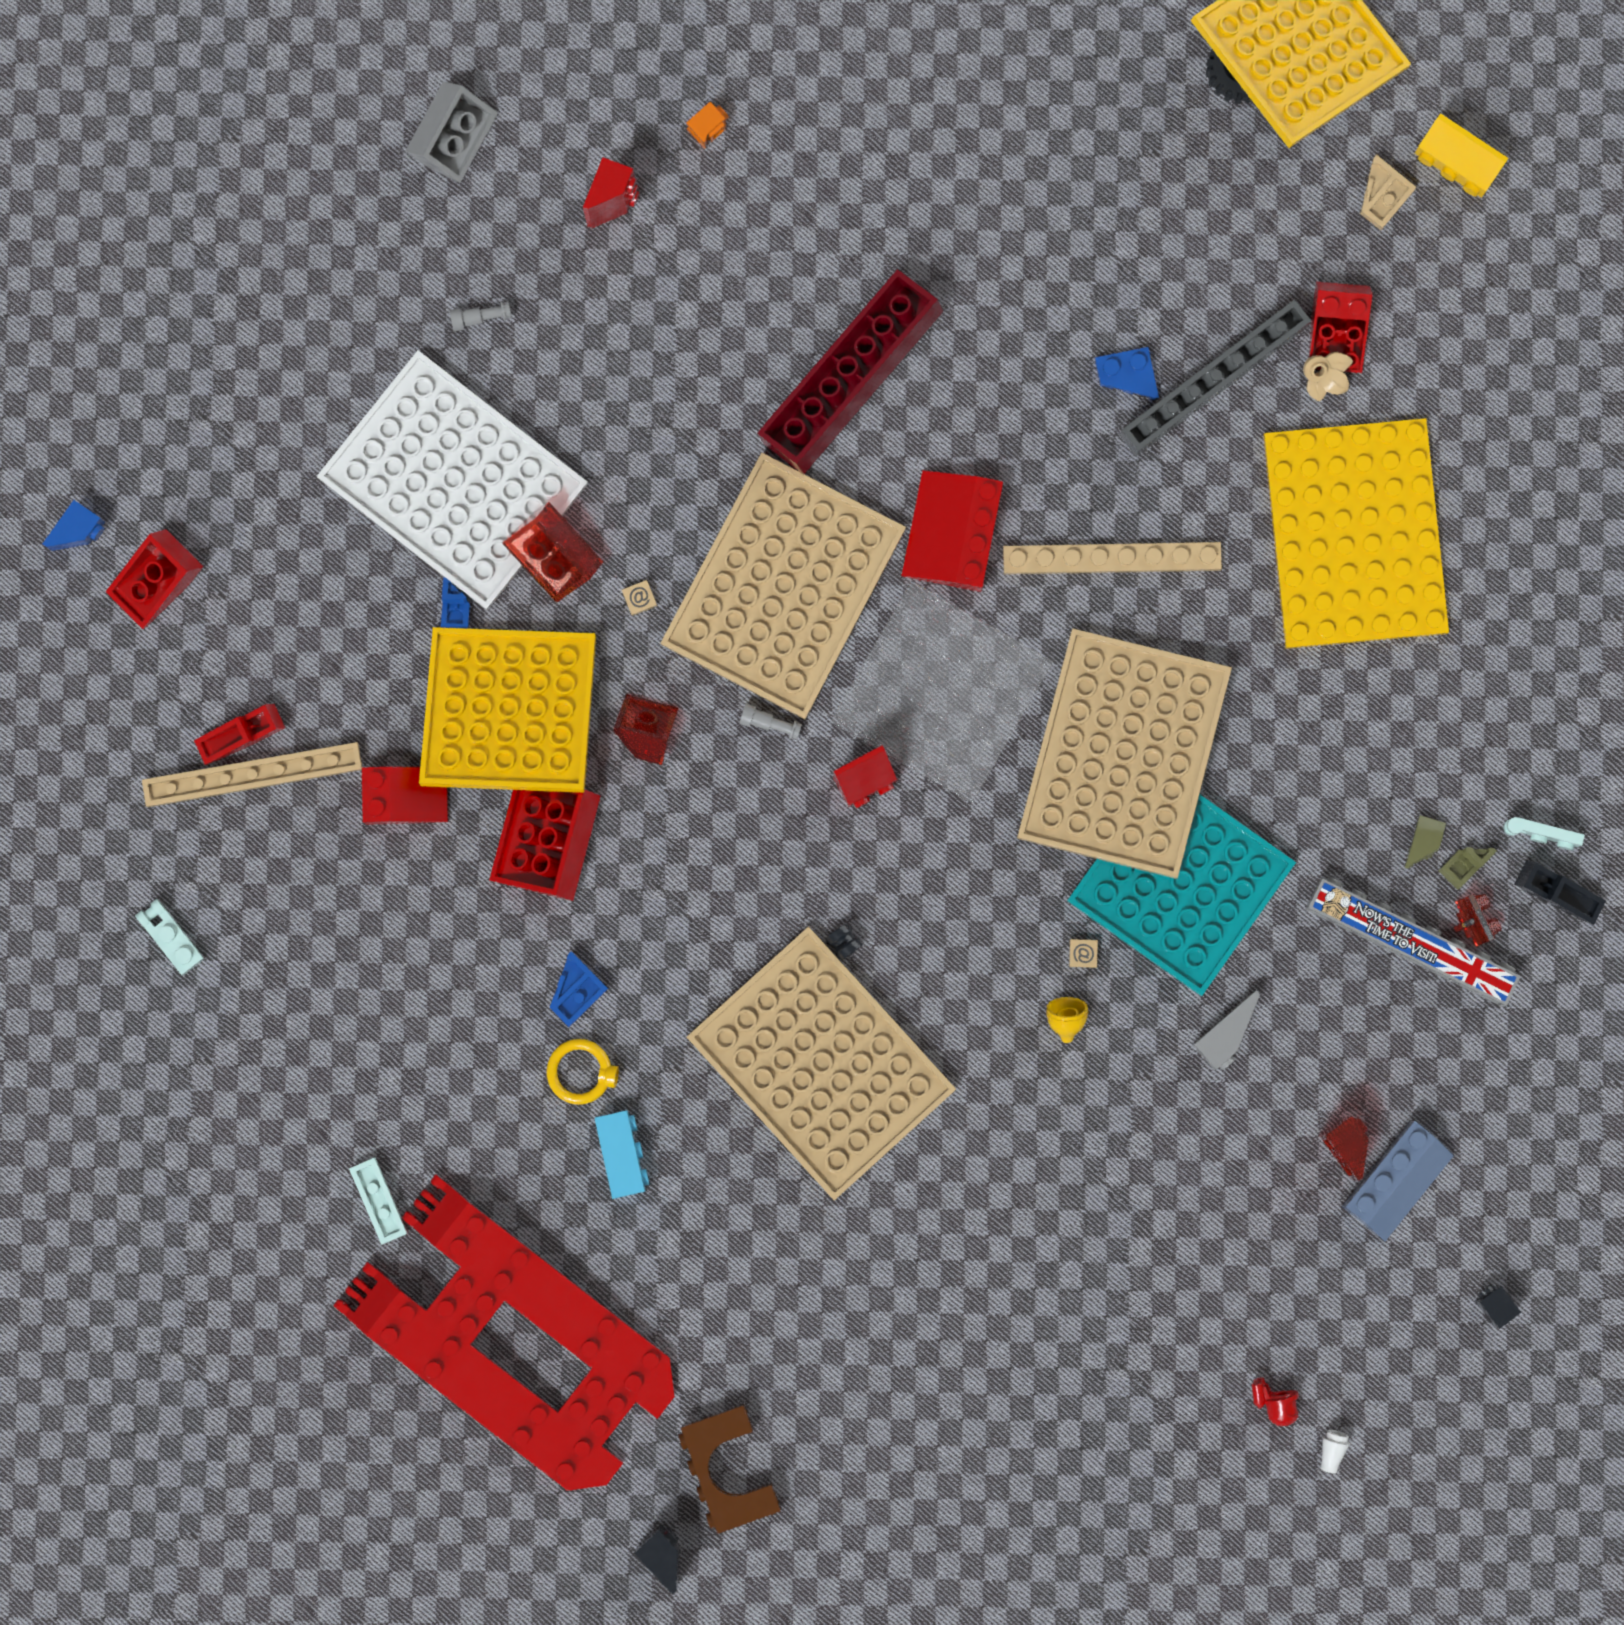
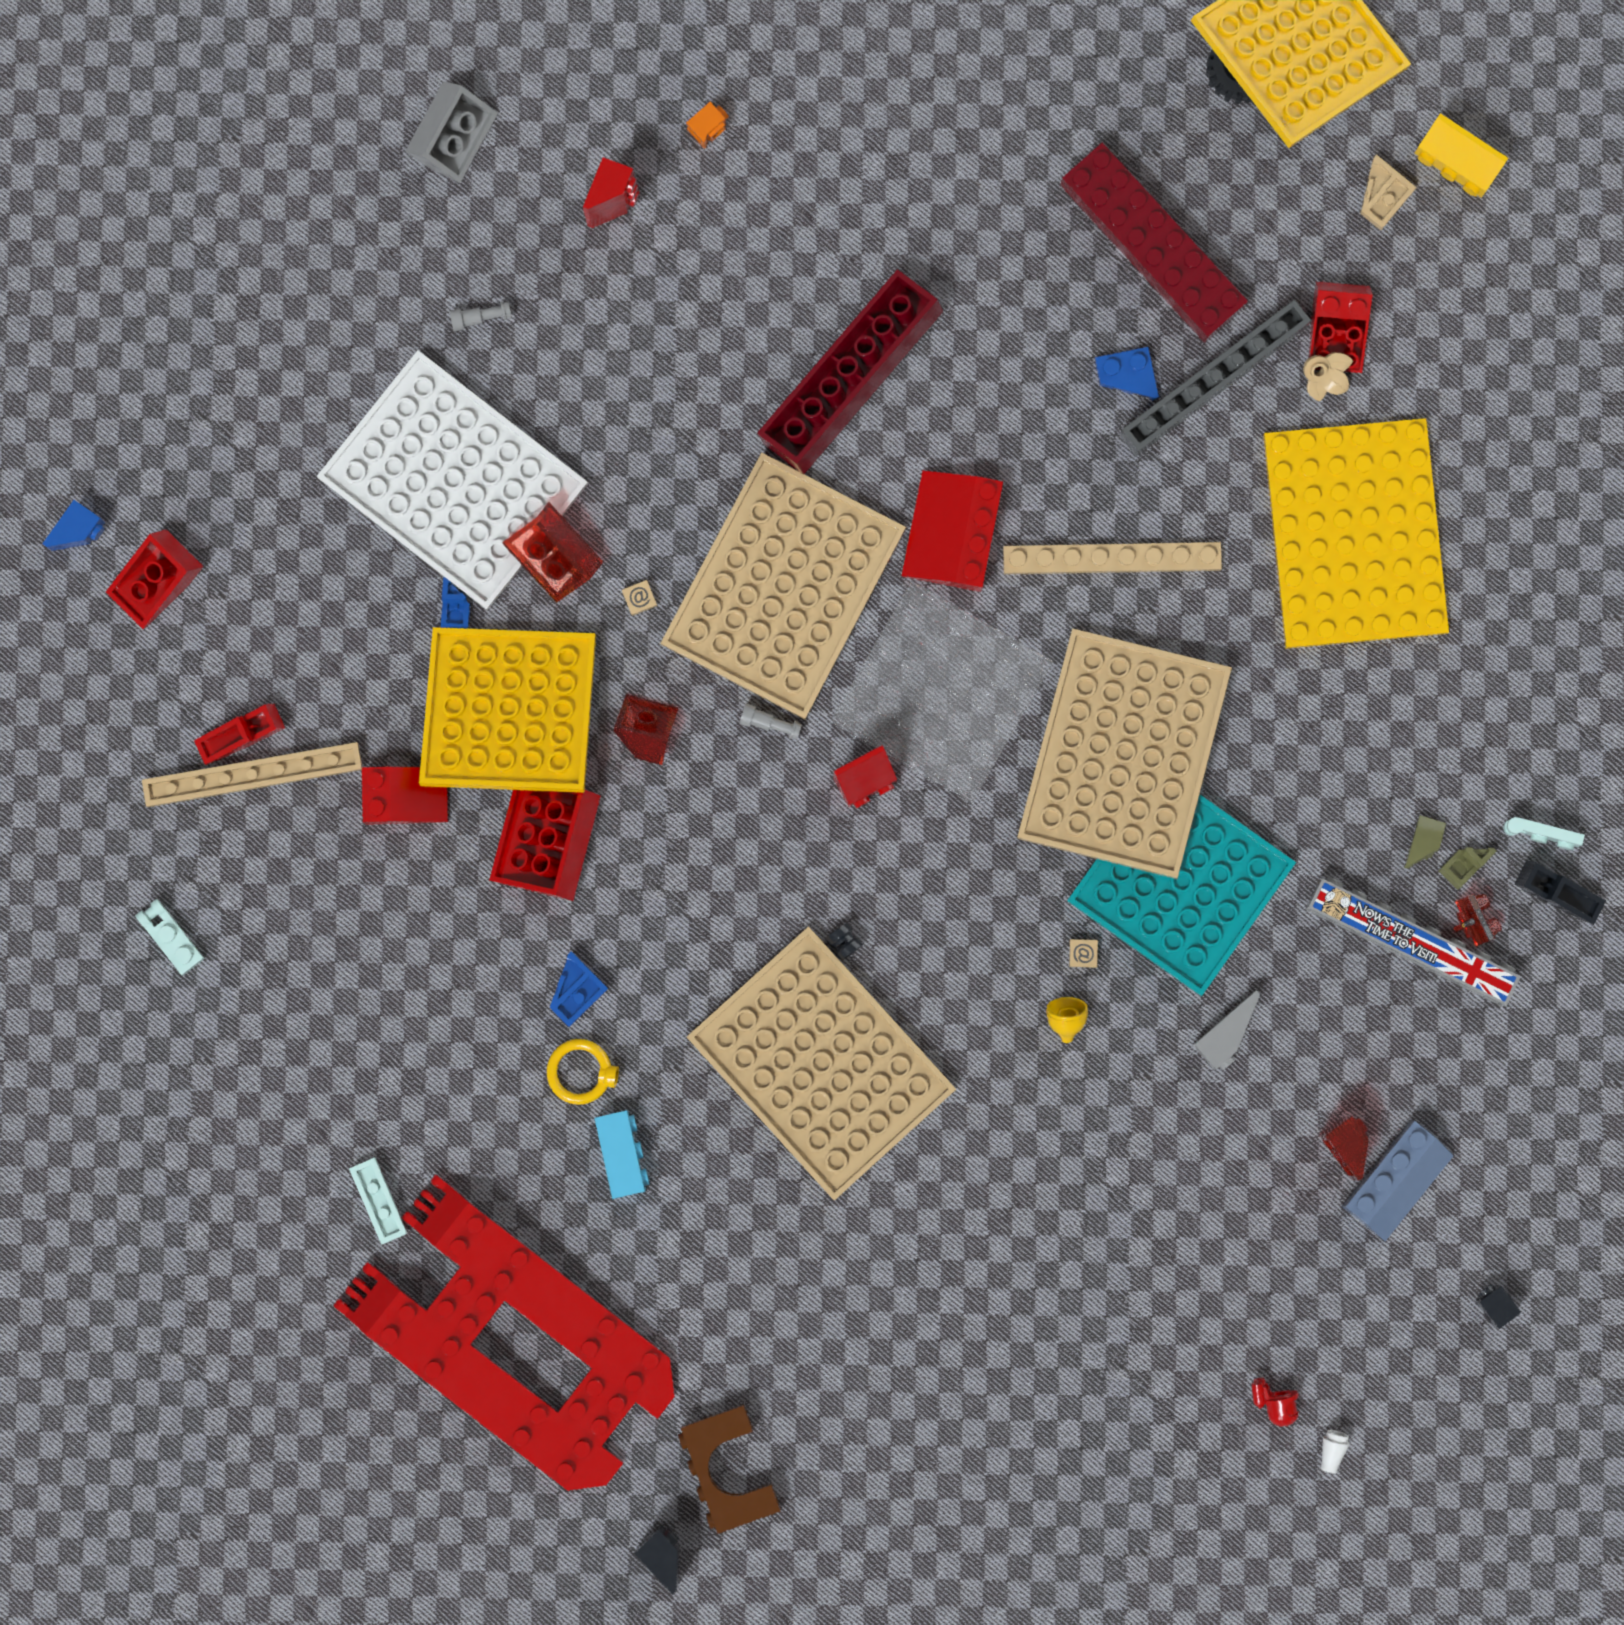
none -> dark red brick [1060,143,1248,343]

